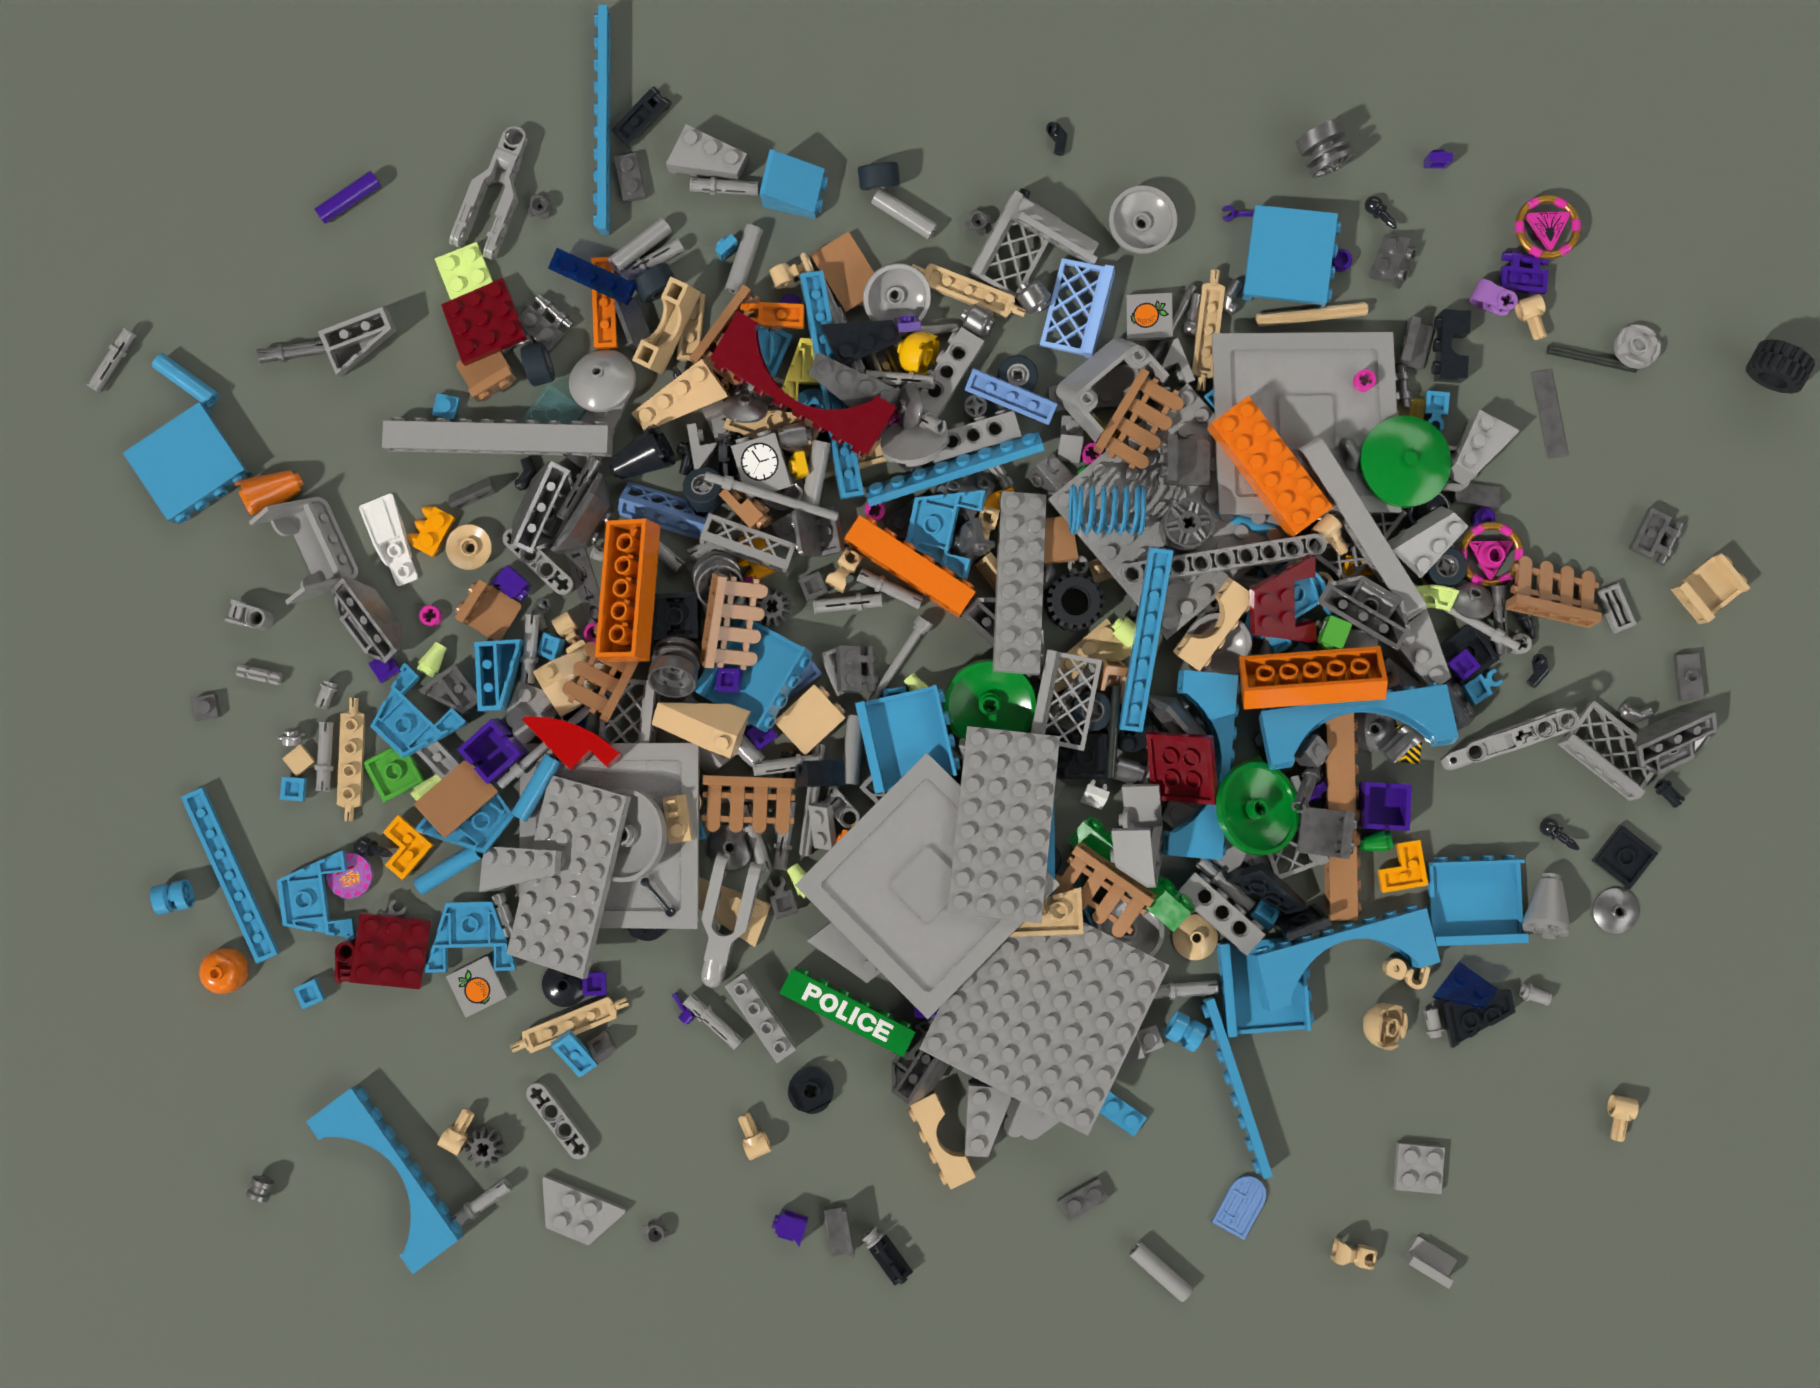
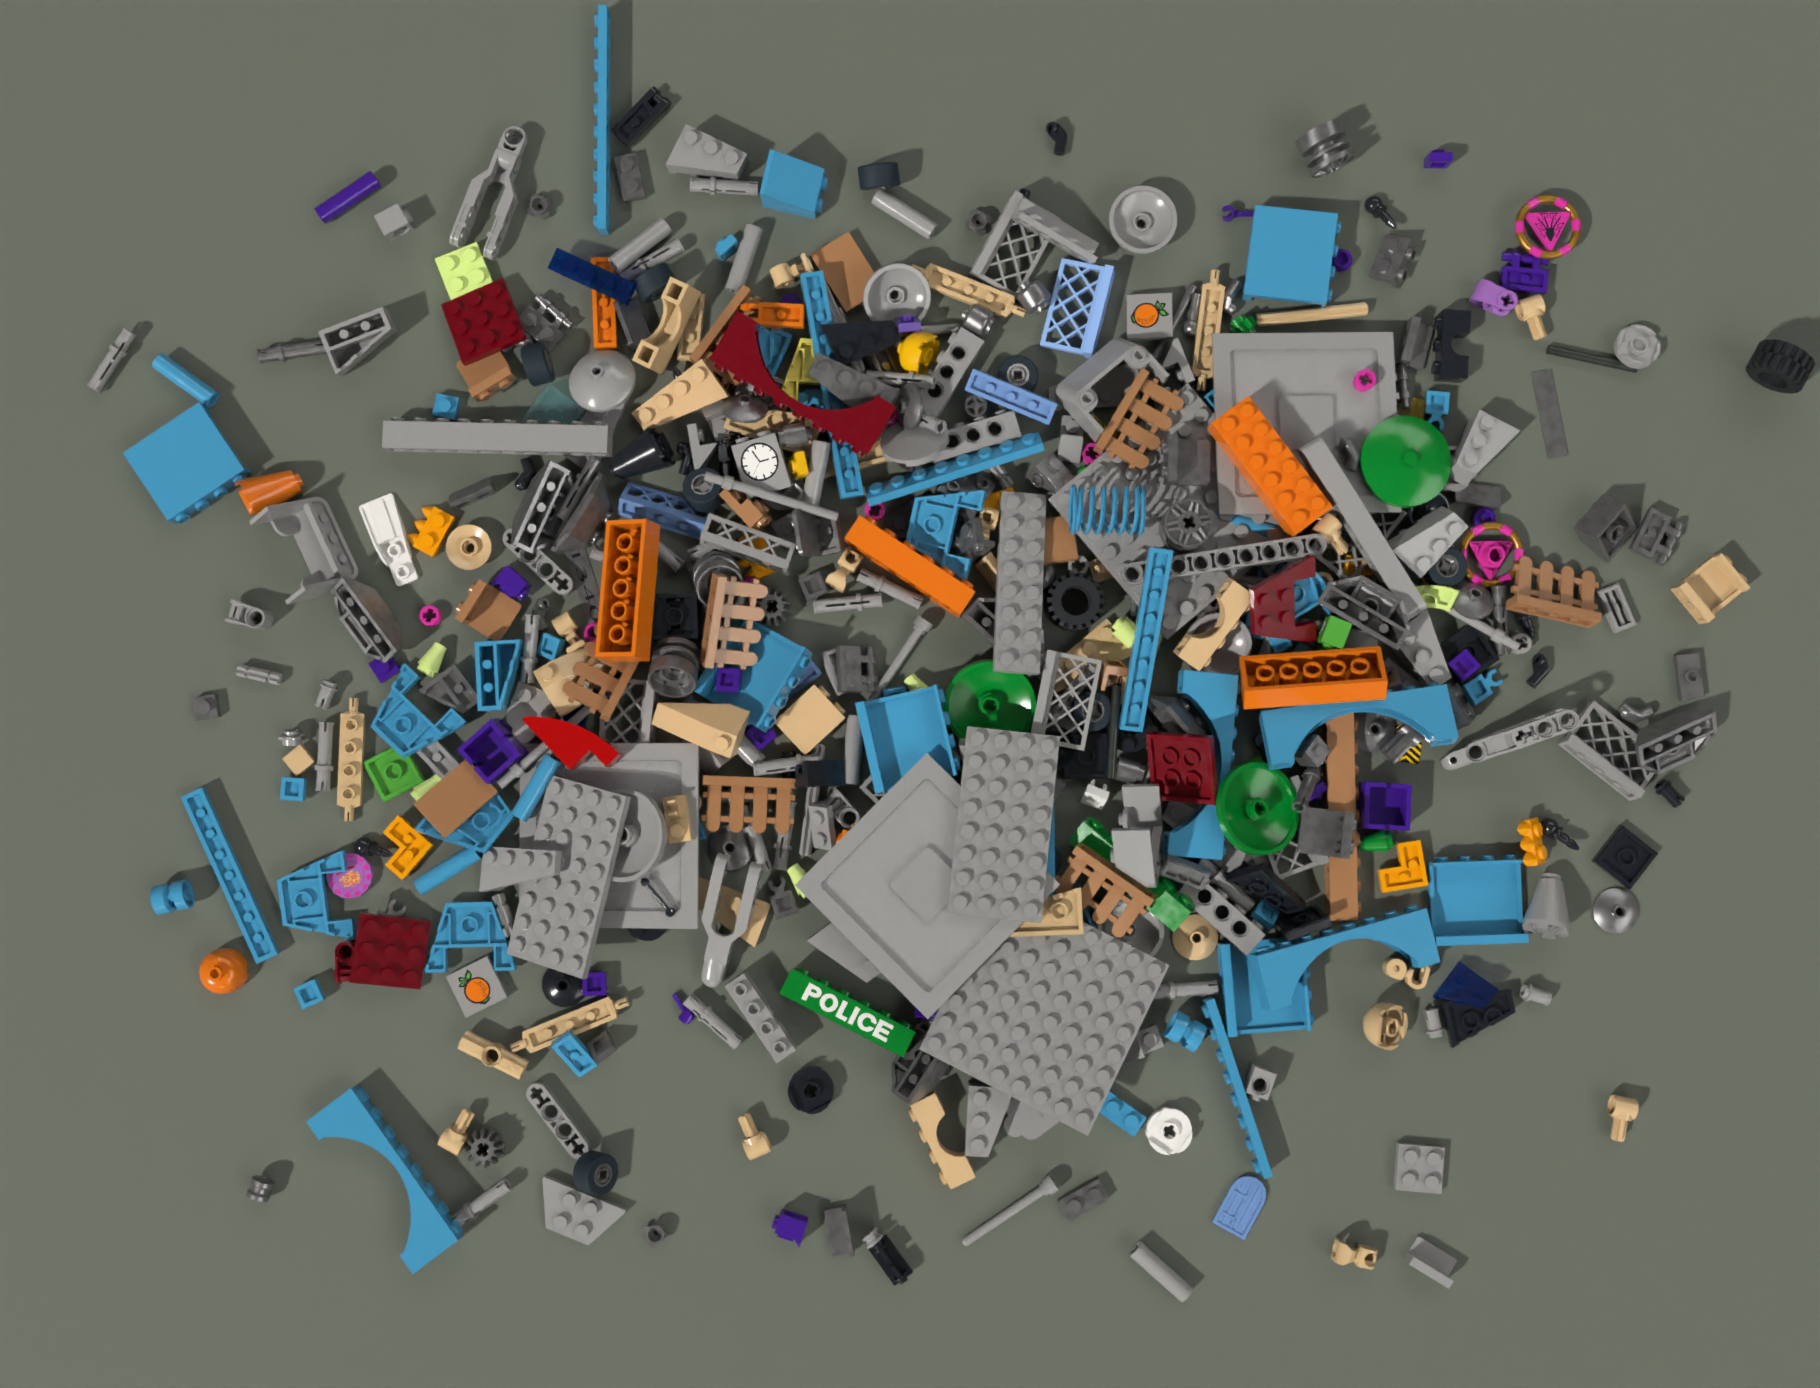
none -> light grey brick [374,203,414,242]
none -> tan piece [457,1030,529,1079]
none -> black wheel [573,1150,618,1196]
none -> light grey piece [962,1175,1059,1246]
none -> white plate [1145,1107,1192,1155]
none -> flat silver plate [1159,854,1211,890]
none -> green gear [1229,314,1258,333]
none -> light grey brick [1243,1063,1277,1102]
none -> light orange plate [1517,817,1547,866]
none -> flat silver slope [1574,494,1638,563]

